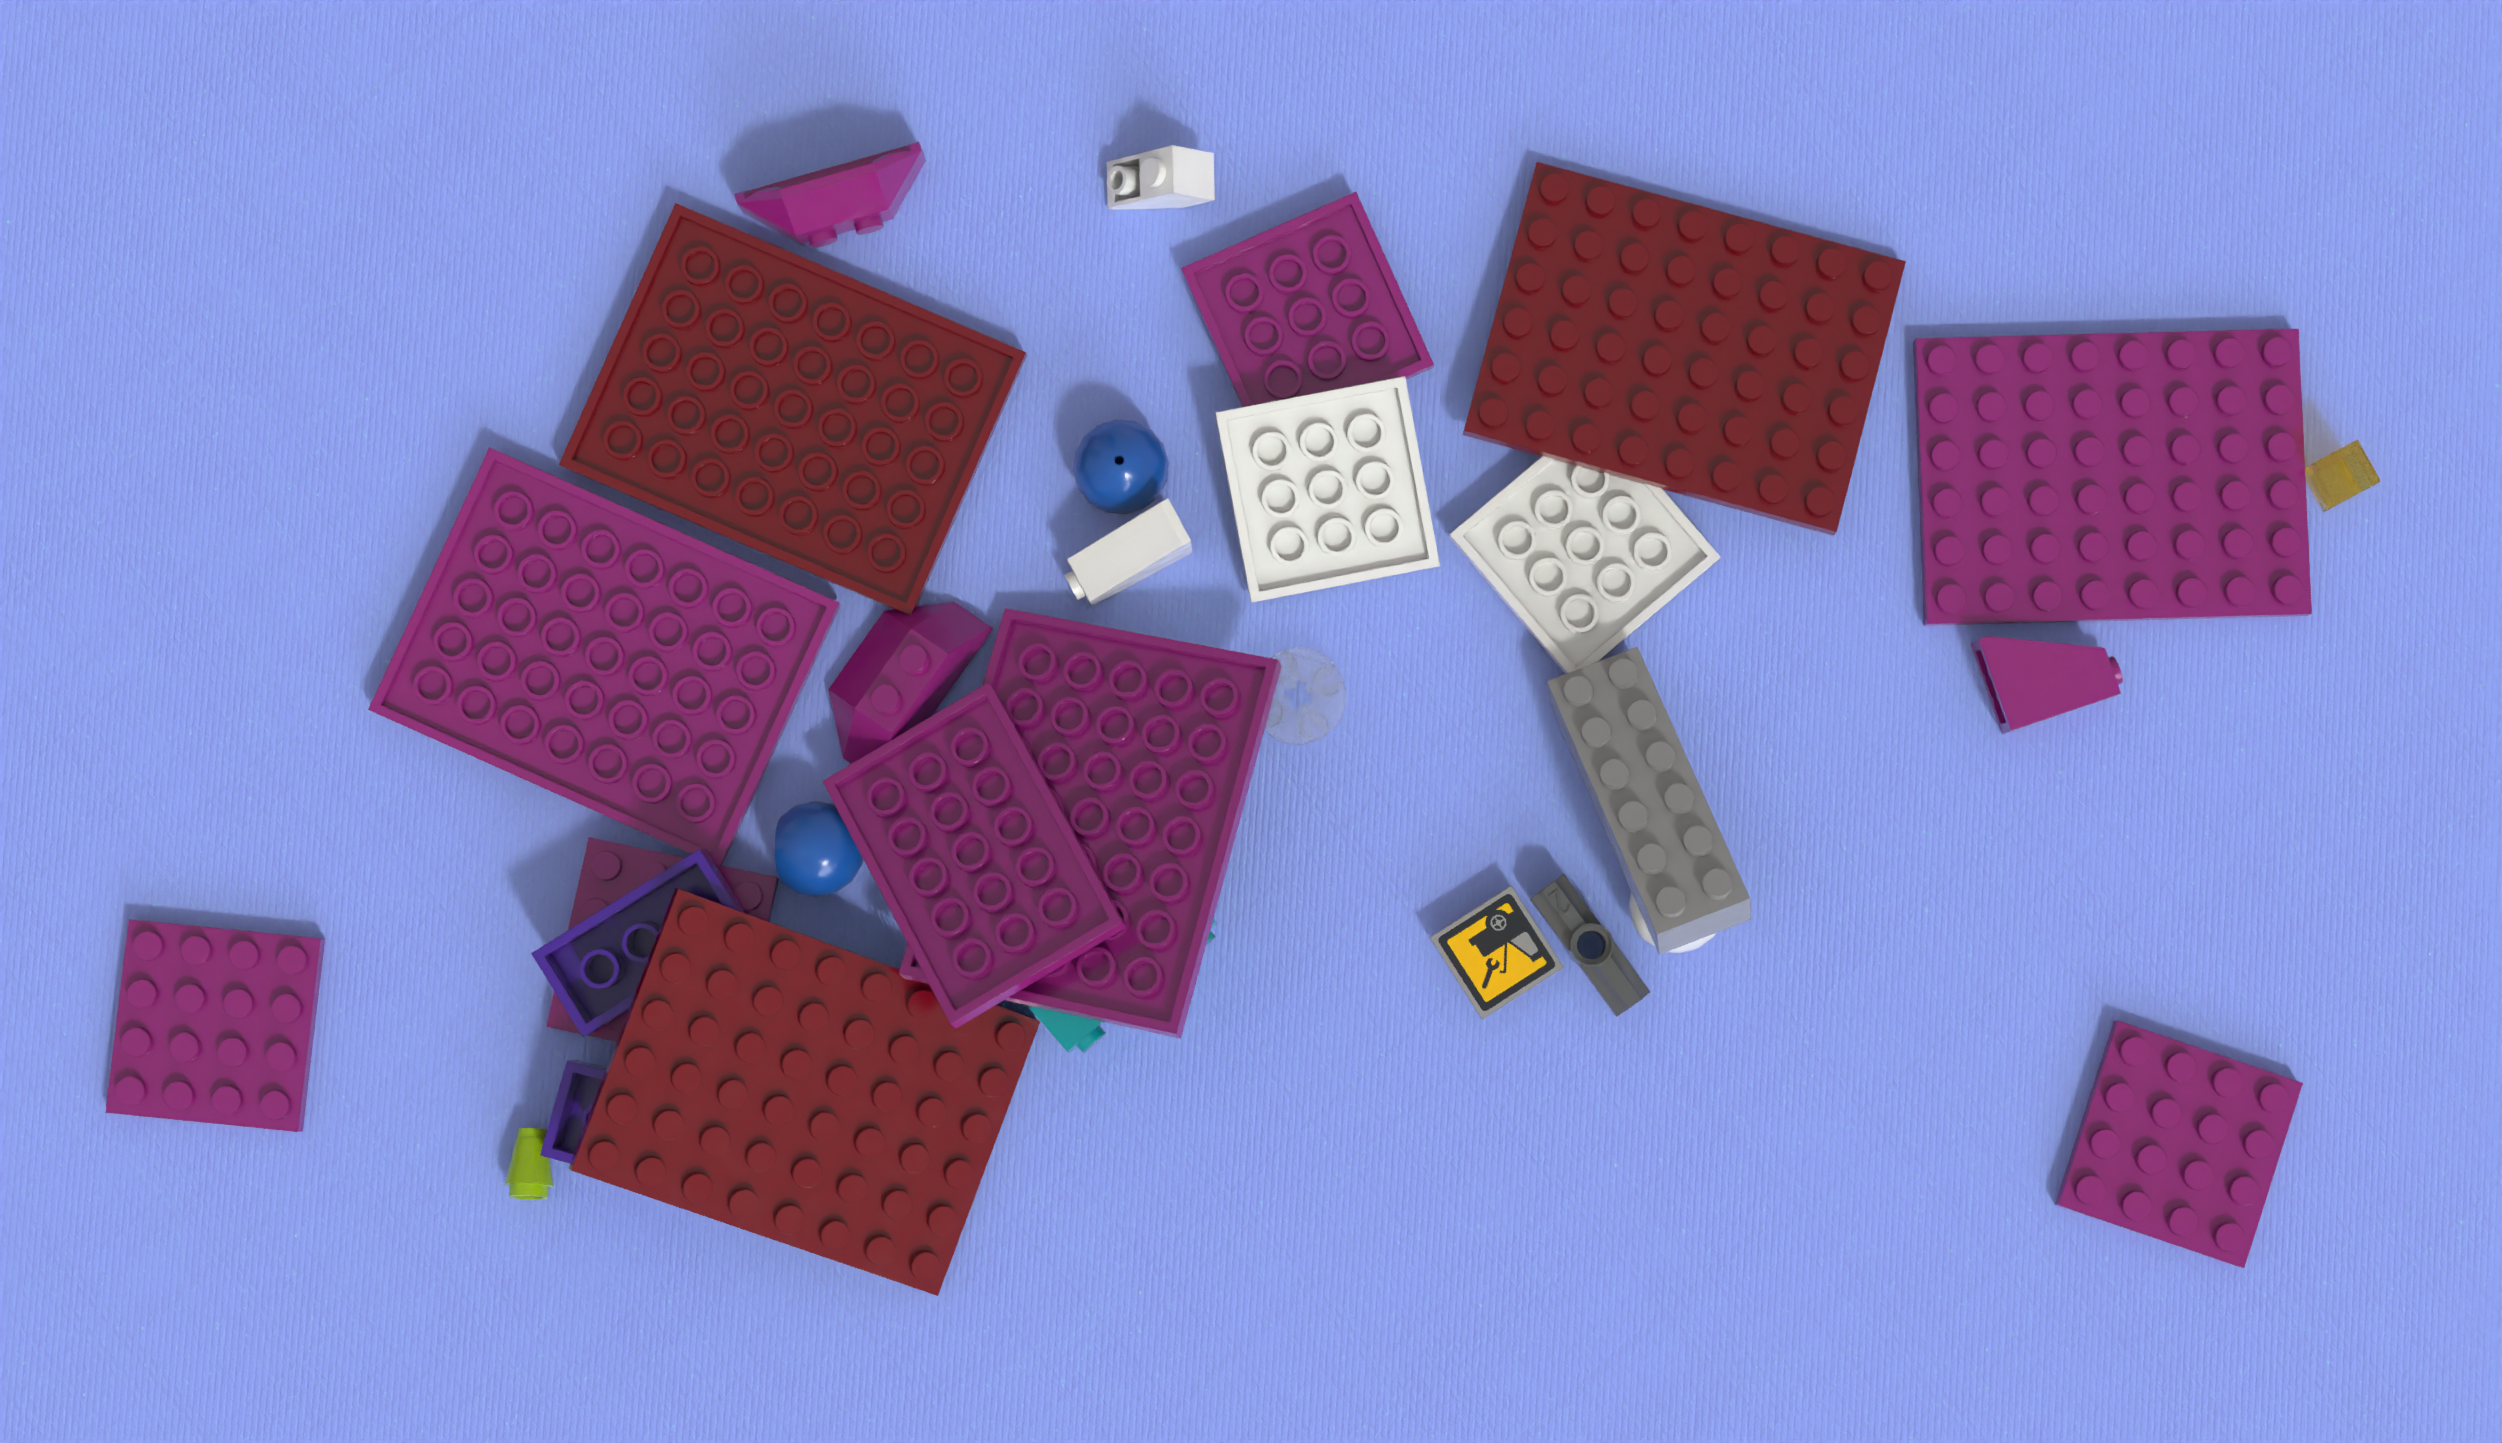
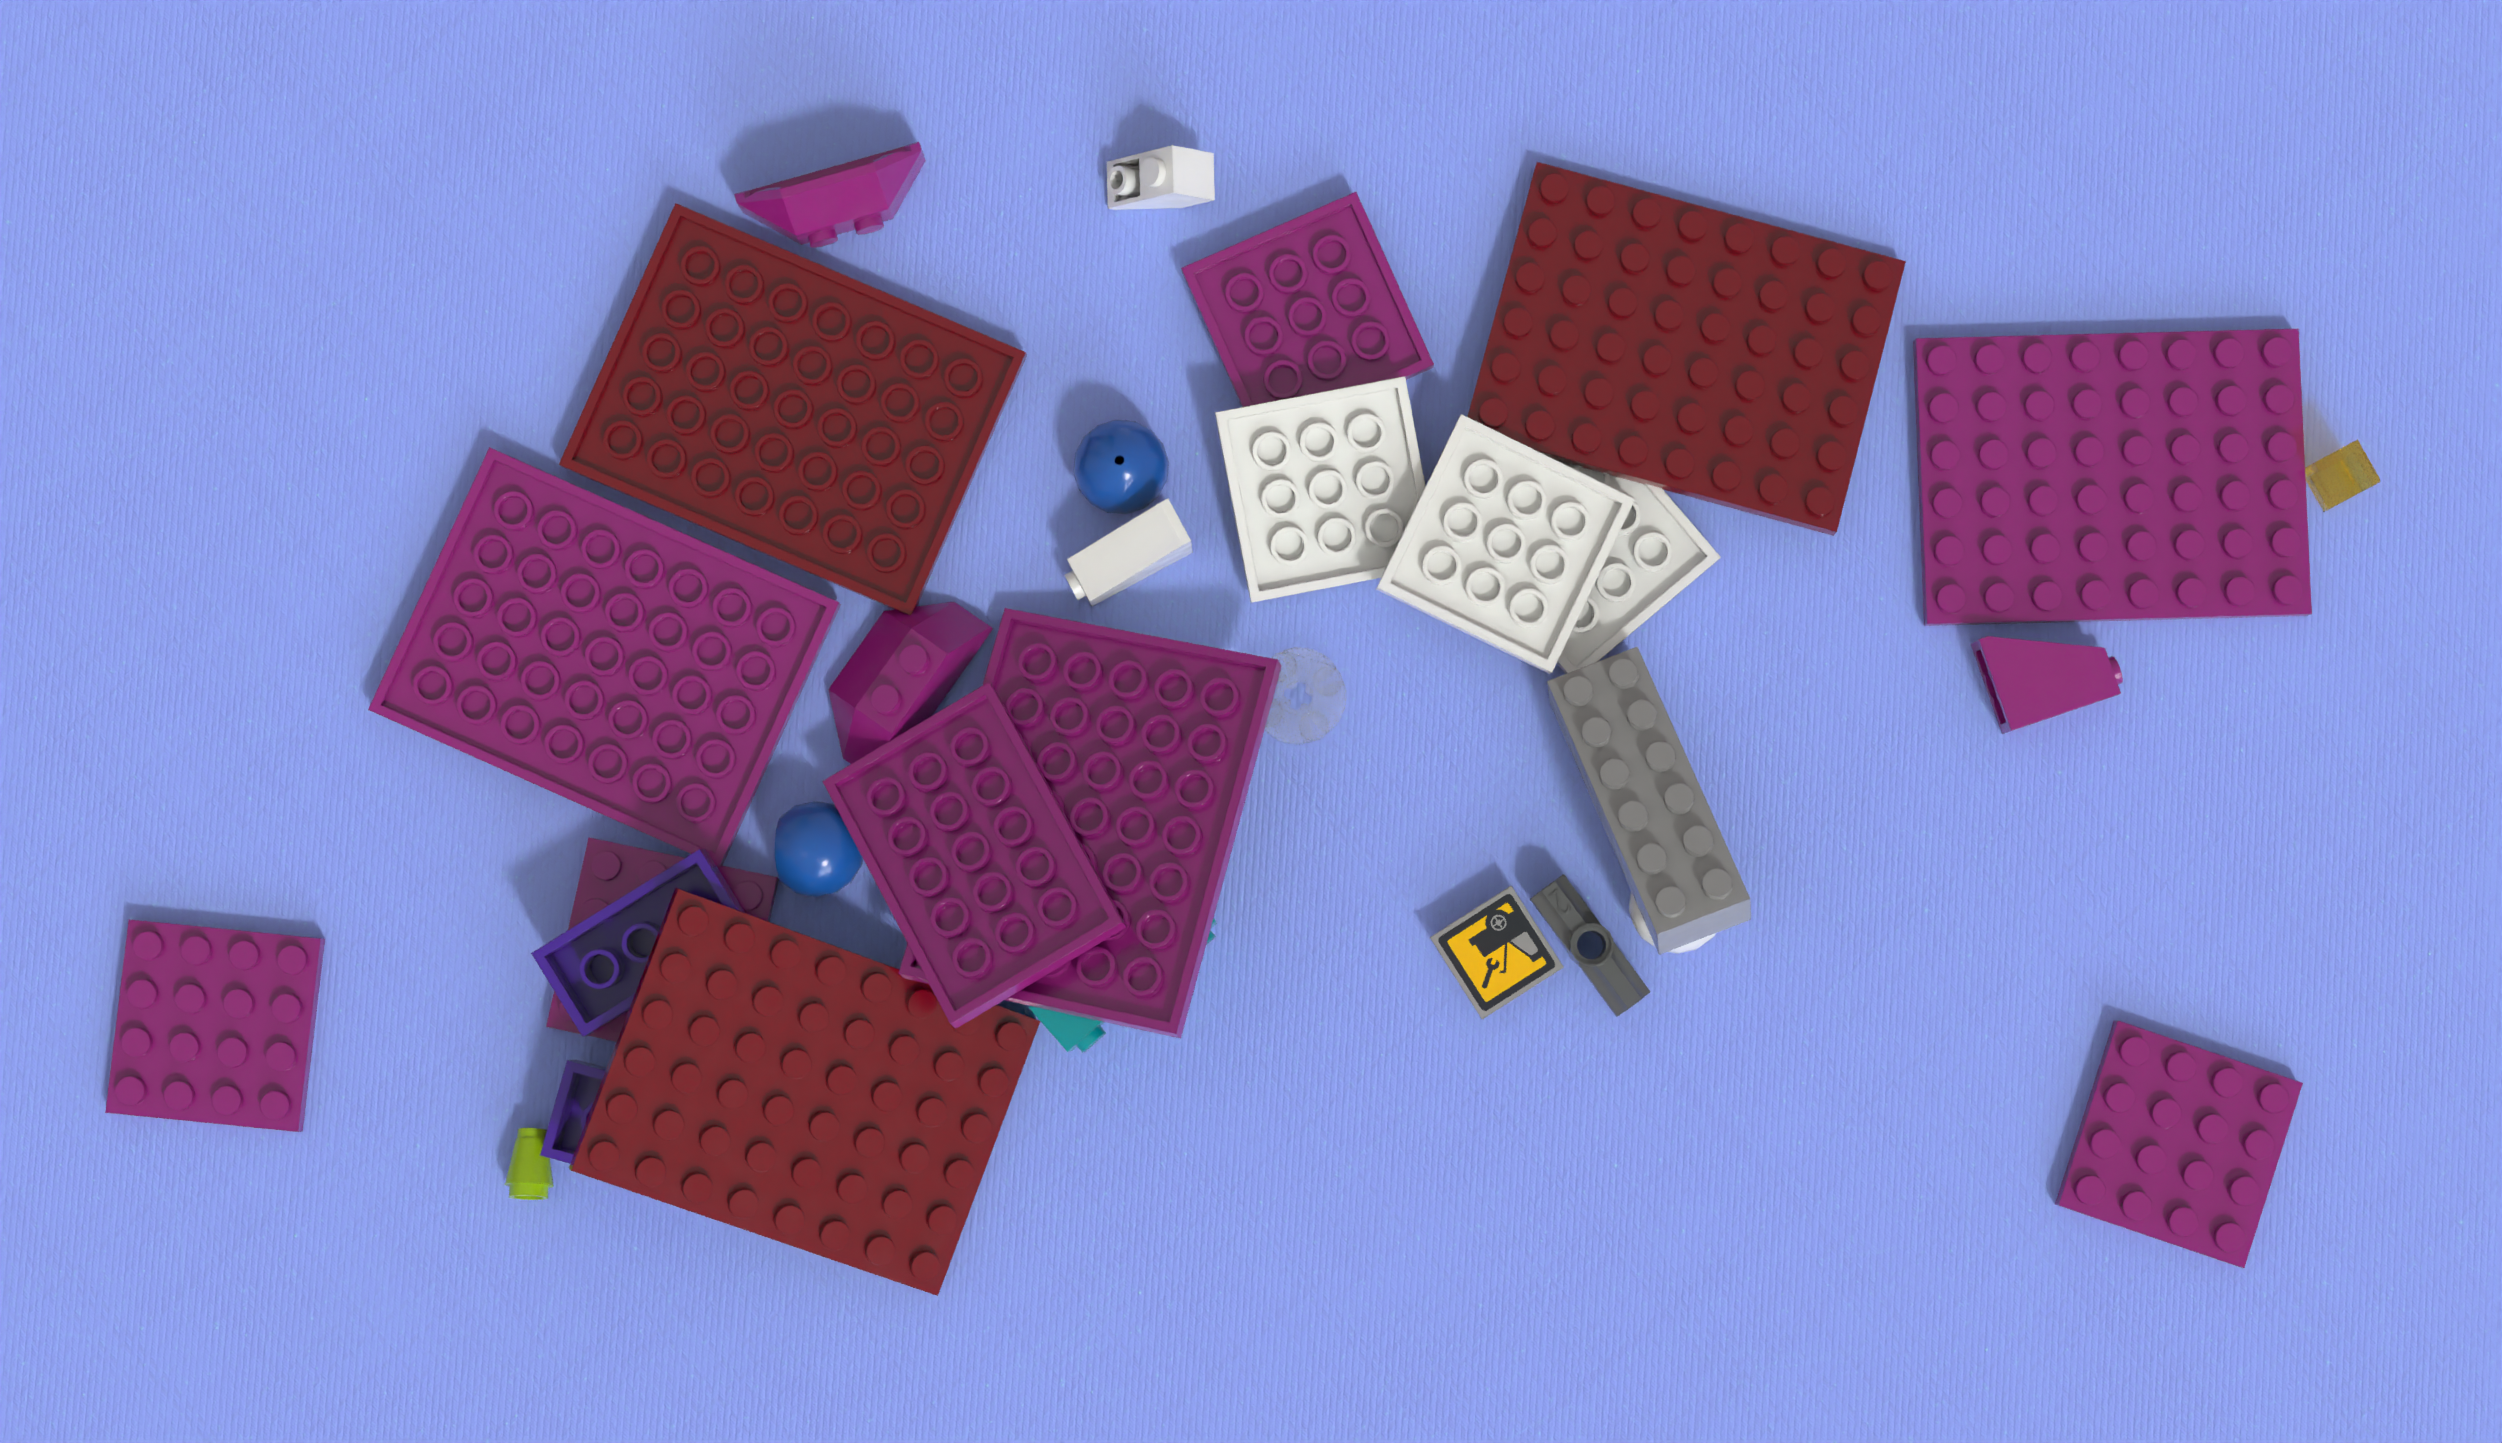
none -> white plate [1376,414,1635,674]

